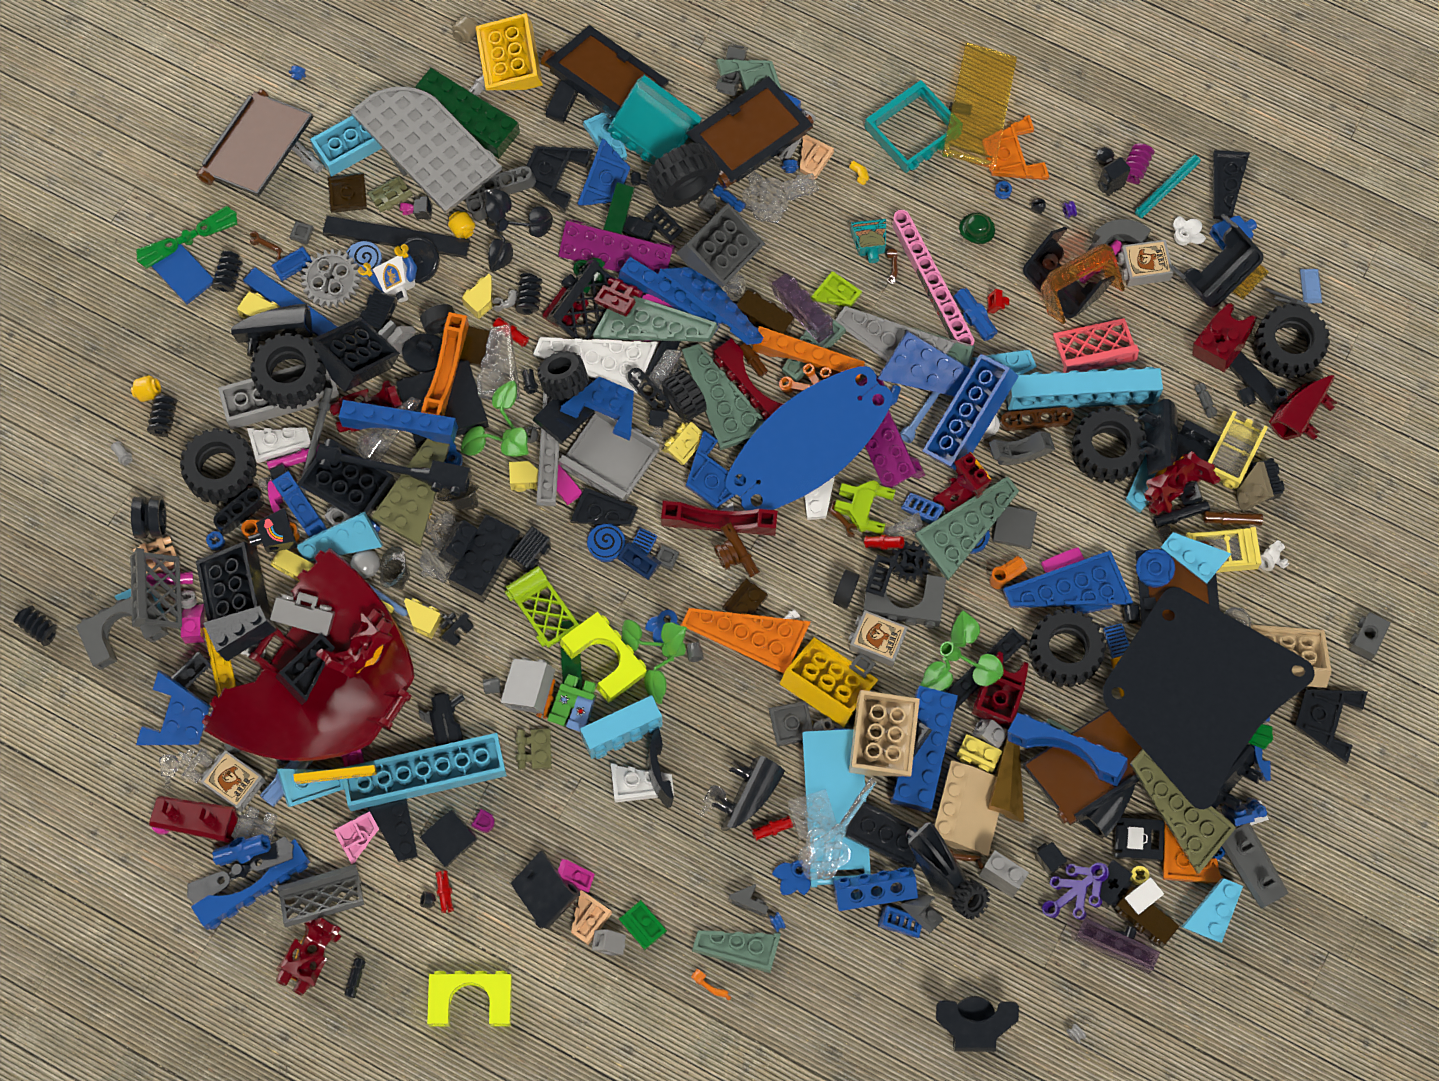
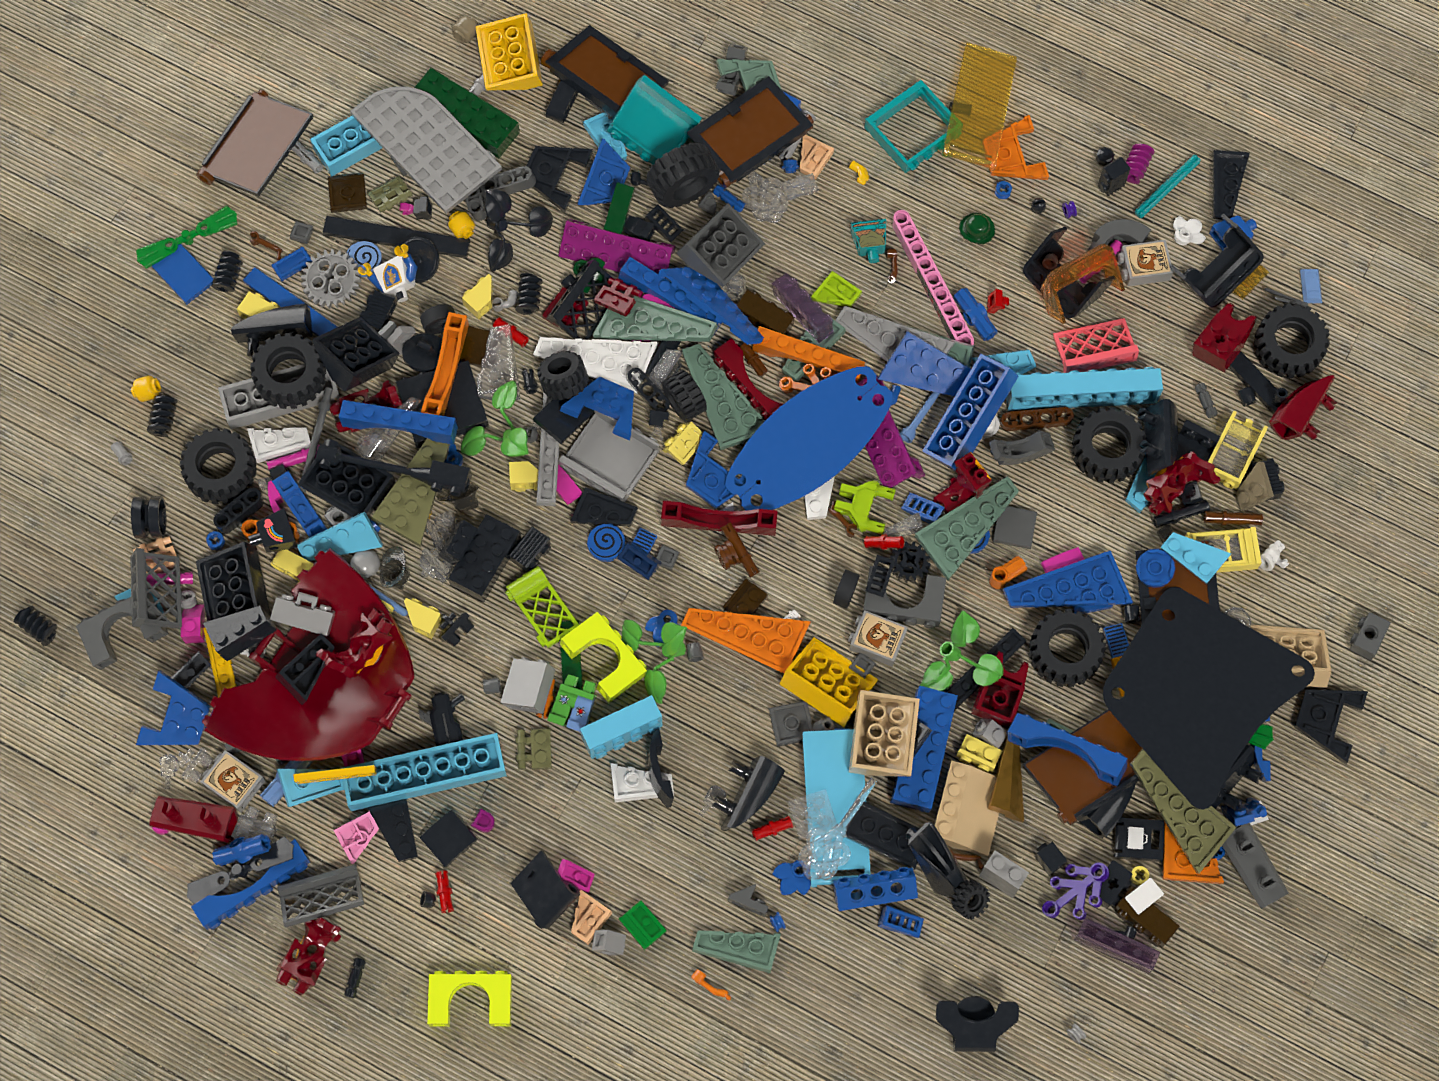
blue plate [289,66,306,80] -> none
dark grey slope [900,894,944,934] -> none
medium azure wedge [1181,878,1243,943] -> none

